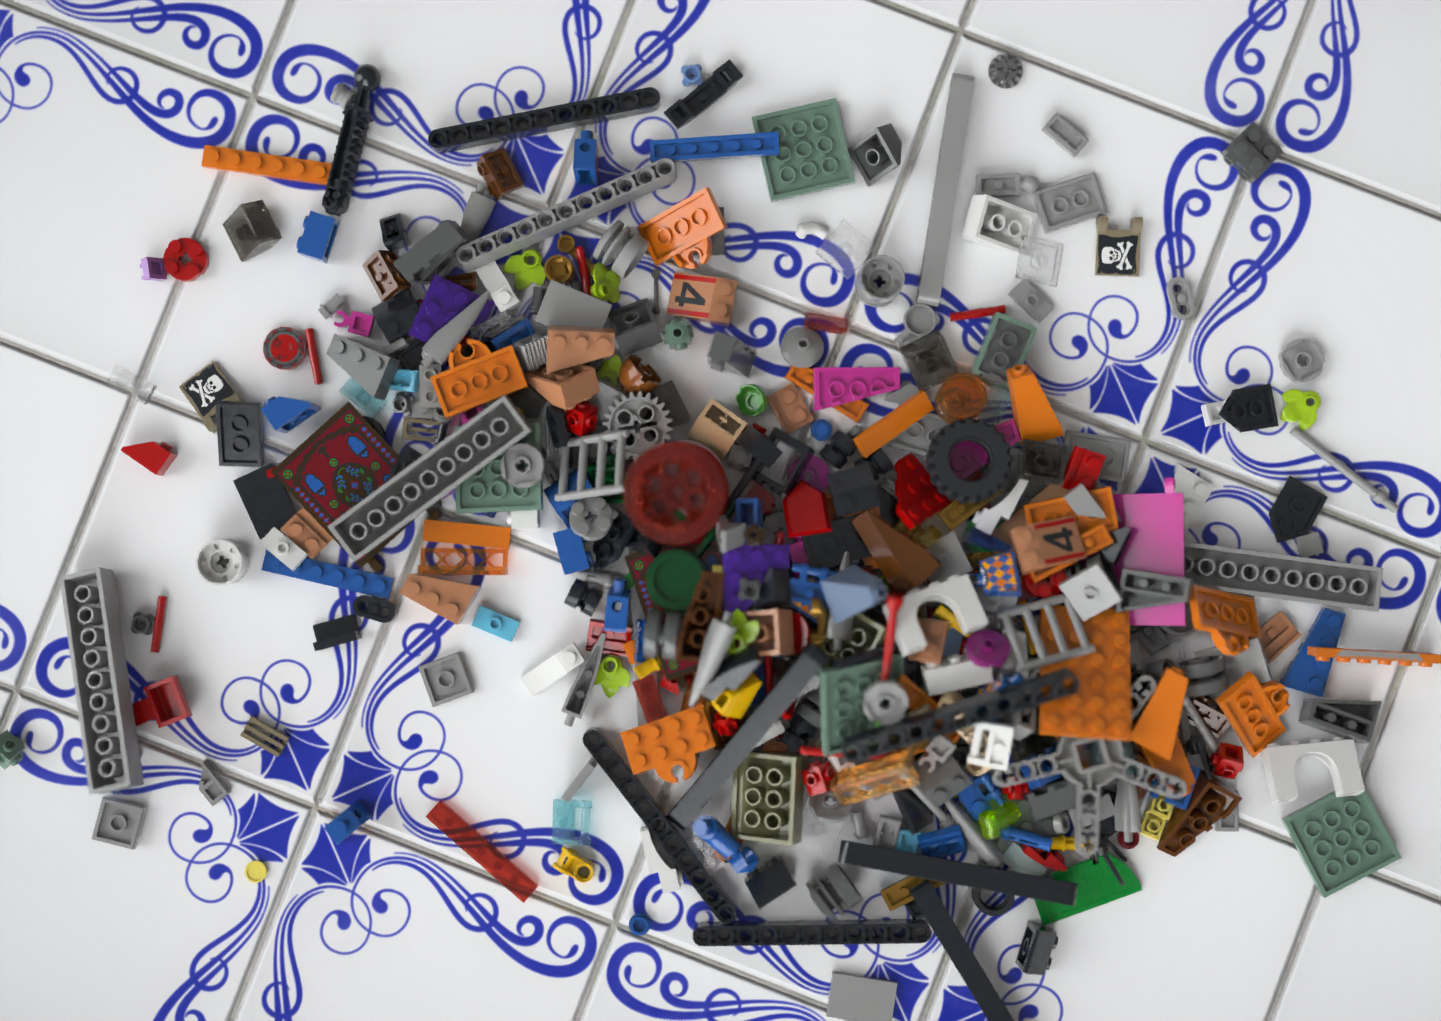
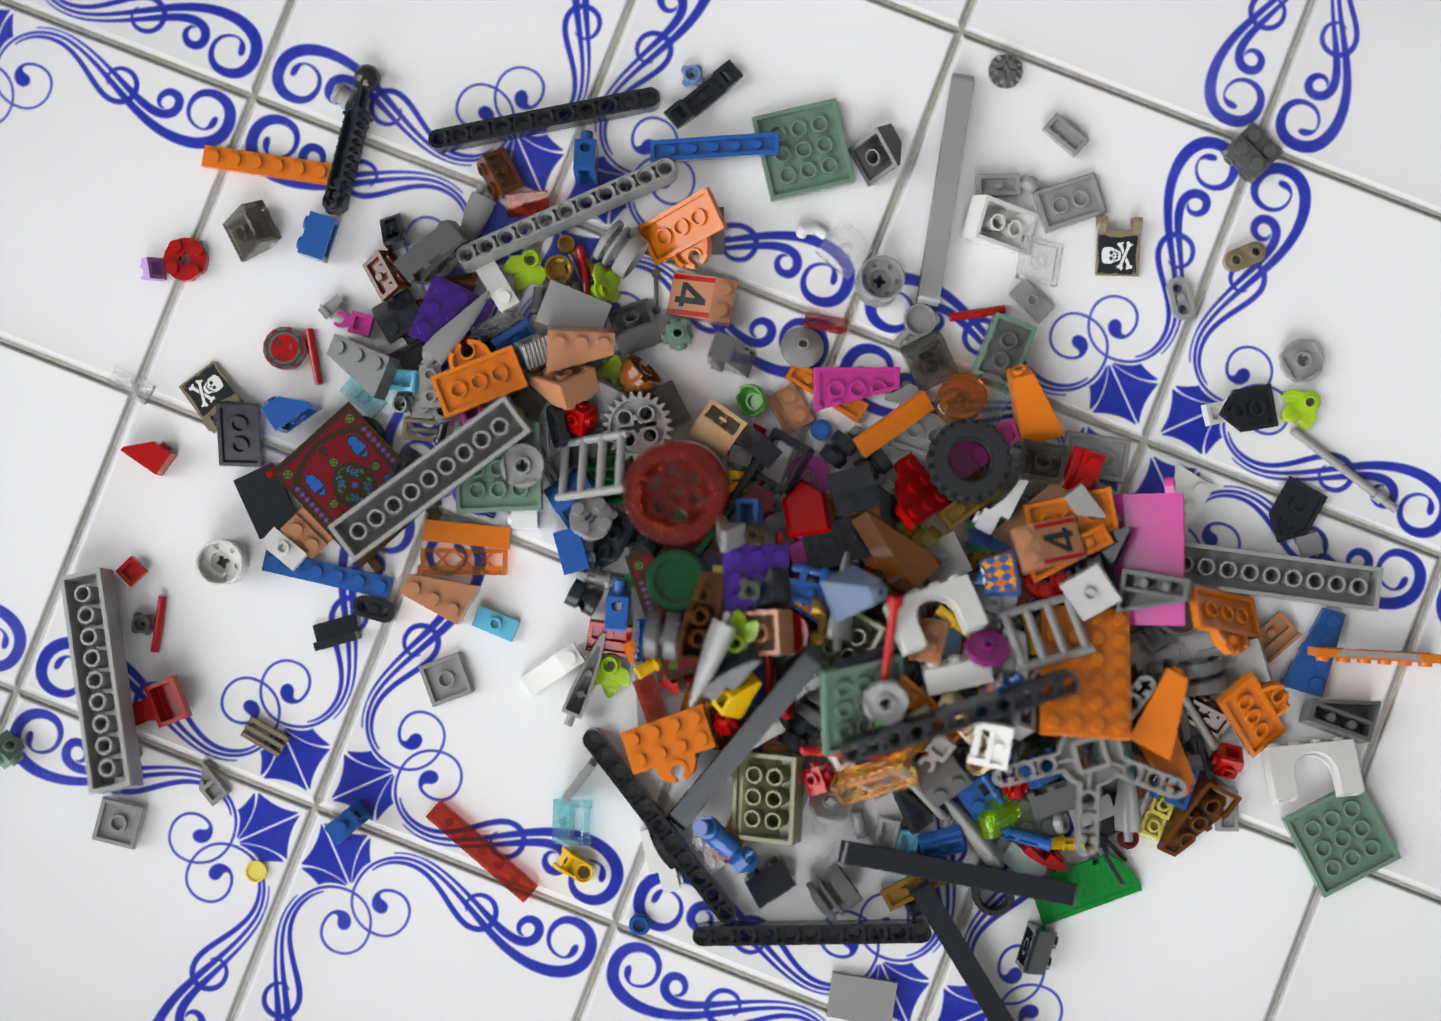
none -> red plate [115,556,149,587]
none -> clear red slope [504,190,550,218]
none -> yellow wheel [726,470,748,494]
none -> dark tan plate [1222,241,1266,272]

